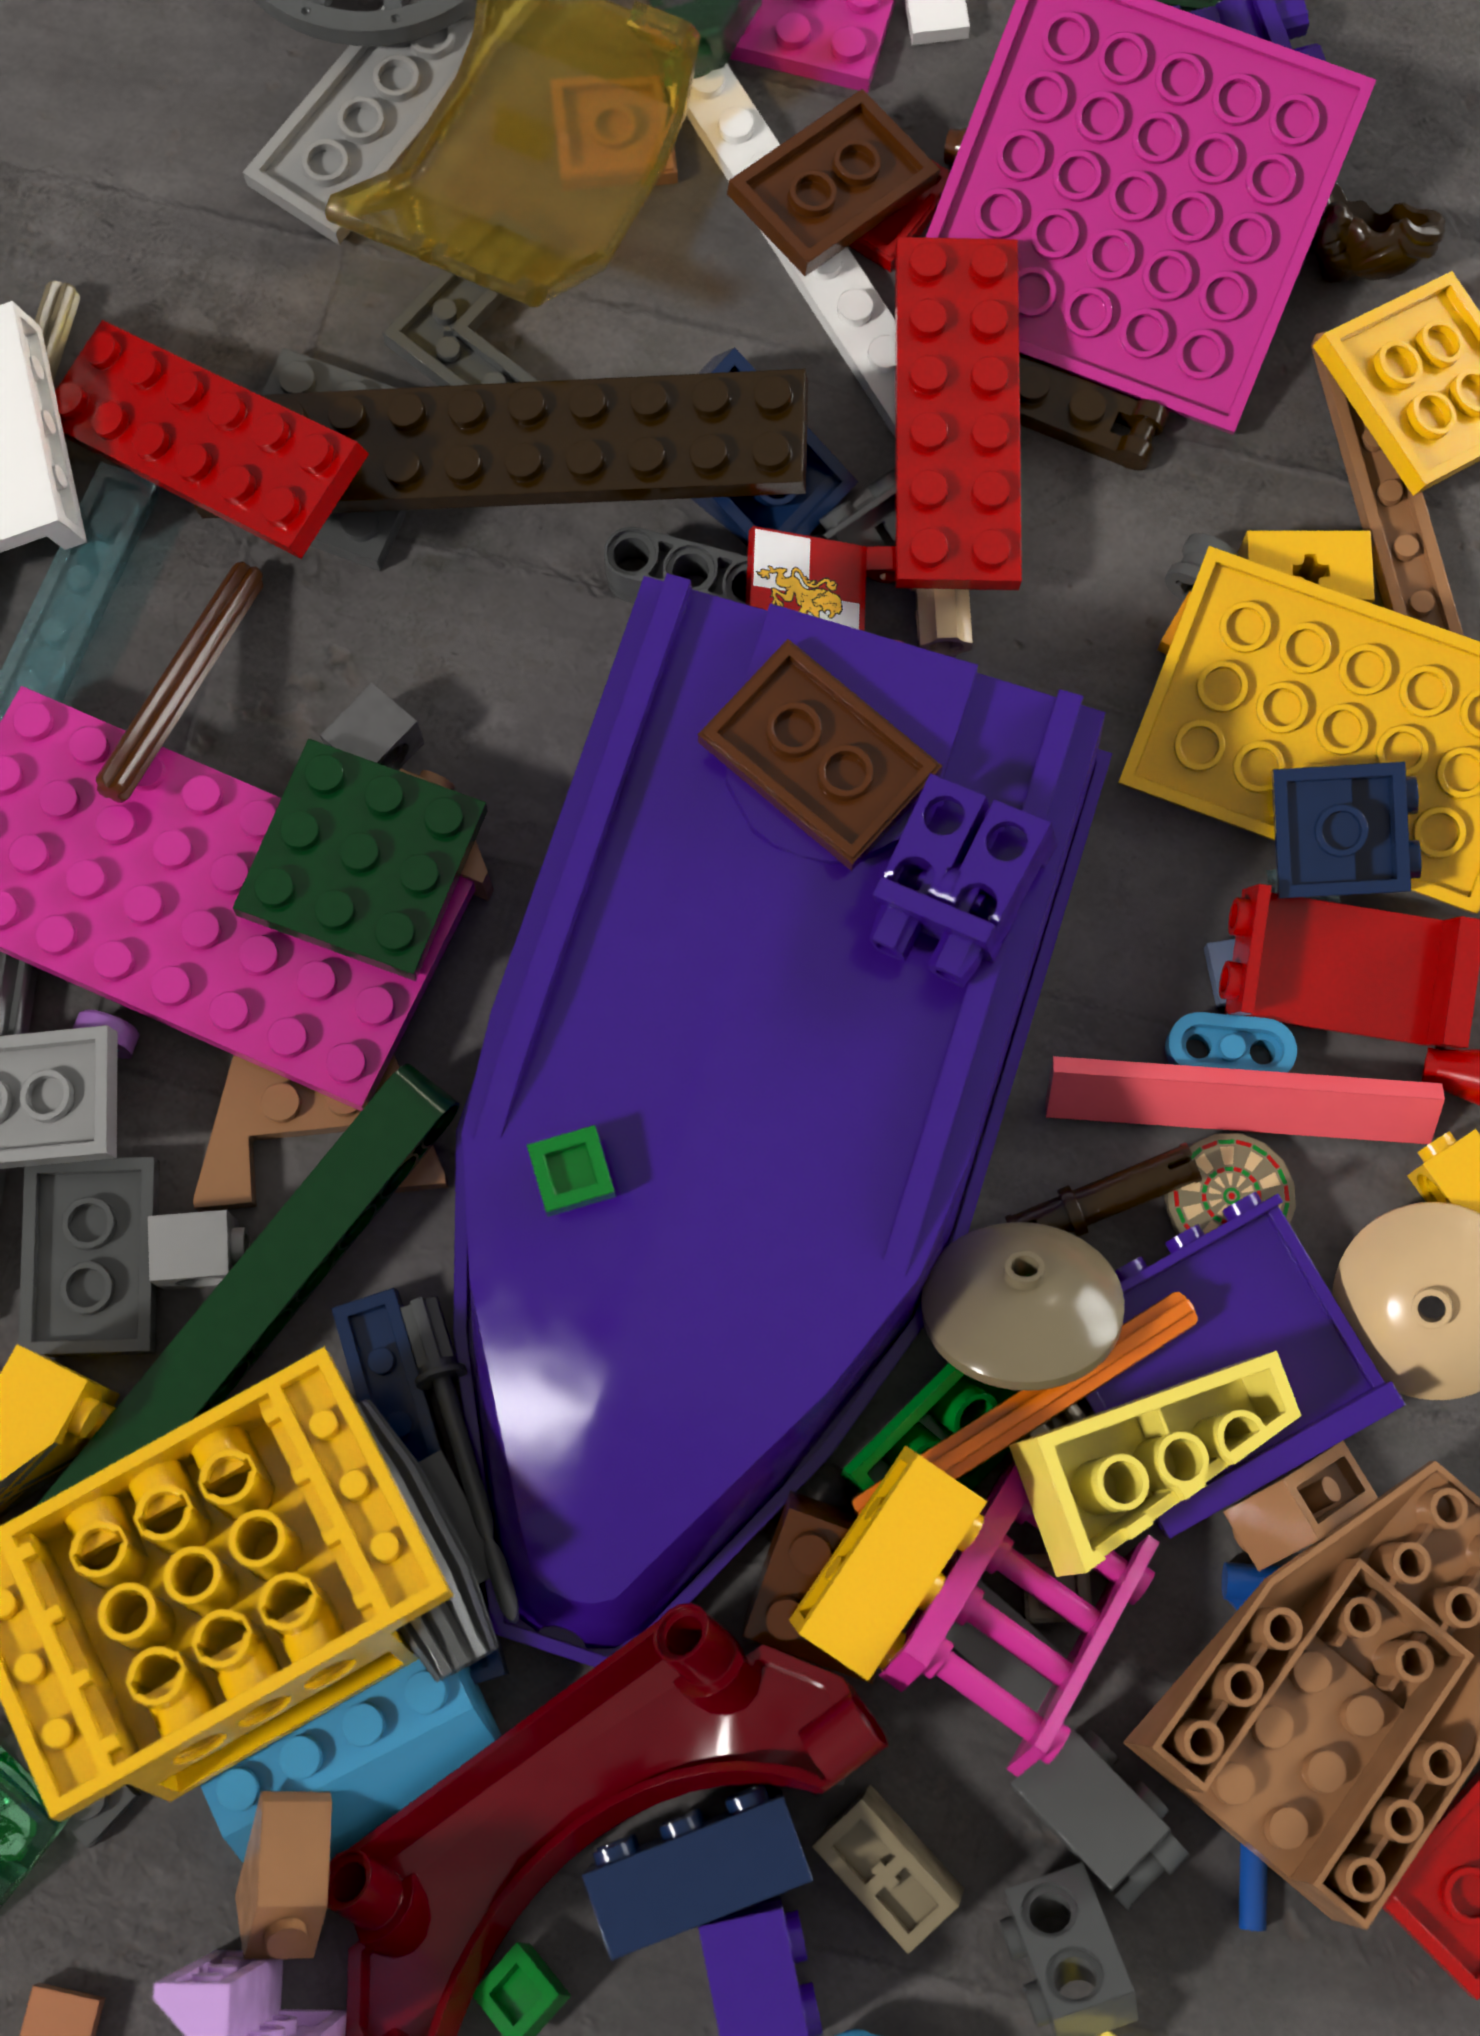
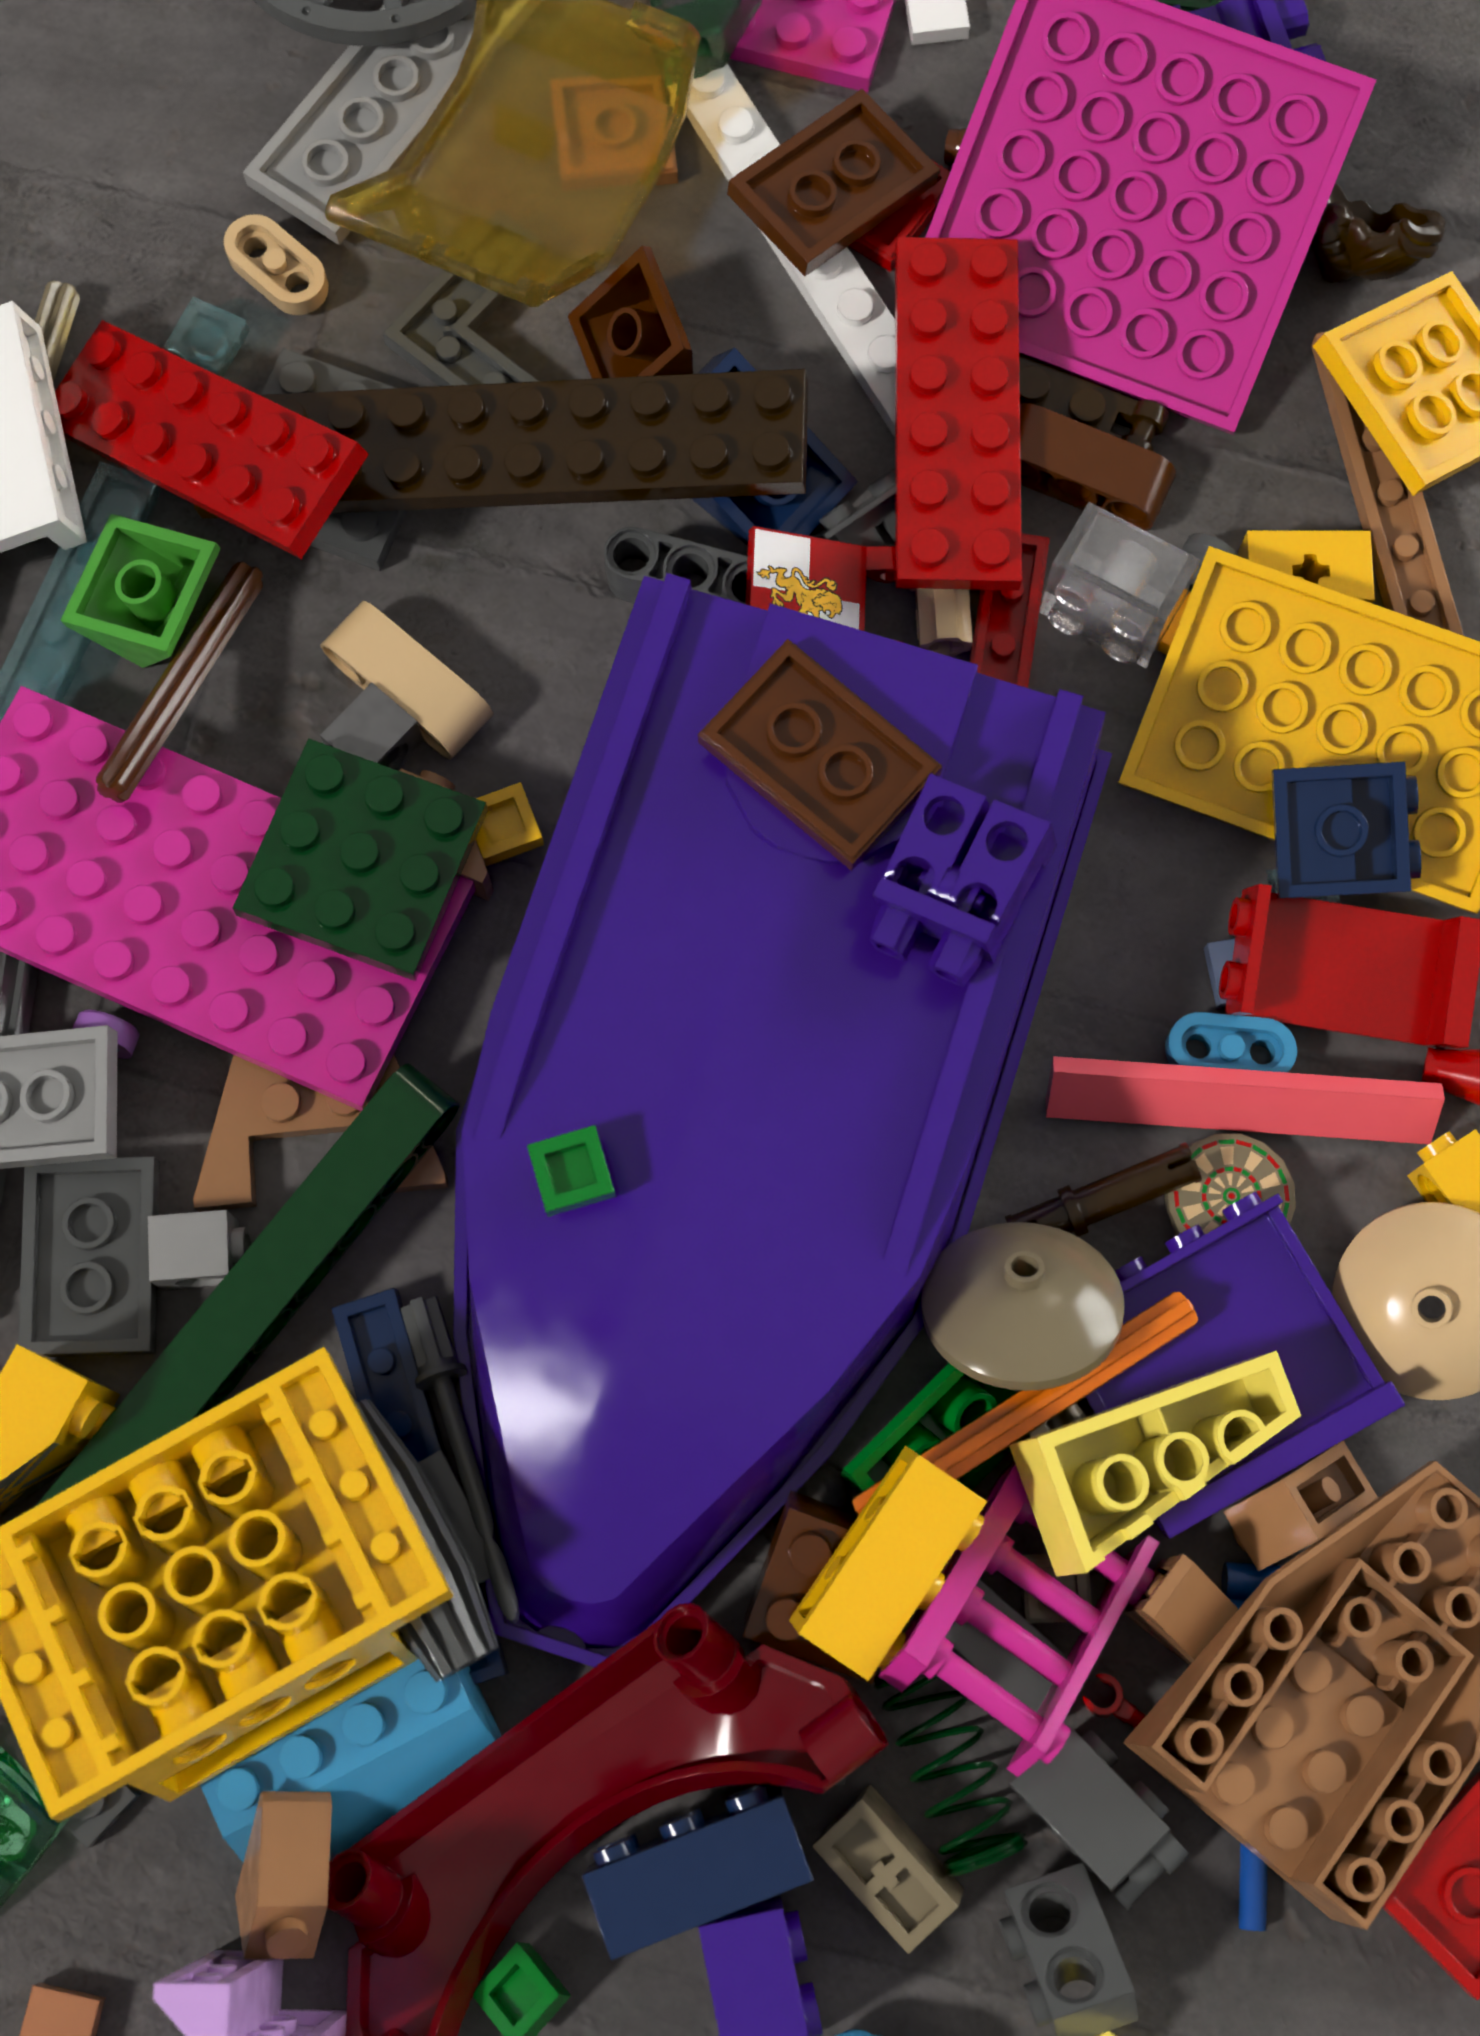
none -> bright green slope [60,514,221,668]
none -> clear light blue plate [165,297,250,377]
none -> tan plate [224,214,329,315]
none -> tan beam [320,601,494,760]
none -> yellow plate [476,782,544,866]
none -> reddish brown slope [567,245,693,379]
none -> dark green piece [873,1672,1028,1877]
none -> red tile [969,533,1050,688]
none -> reddish brown beam [1020,403,1176,531]
none -> clear brick [1039,502,1201,669]
none -> red hand [1083,1674,1146,1728]
none -> medium nougat slope [1122,1554,1238,1664]

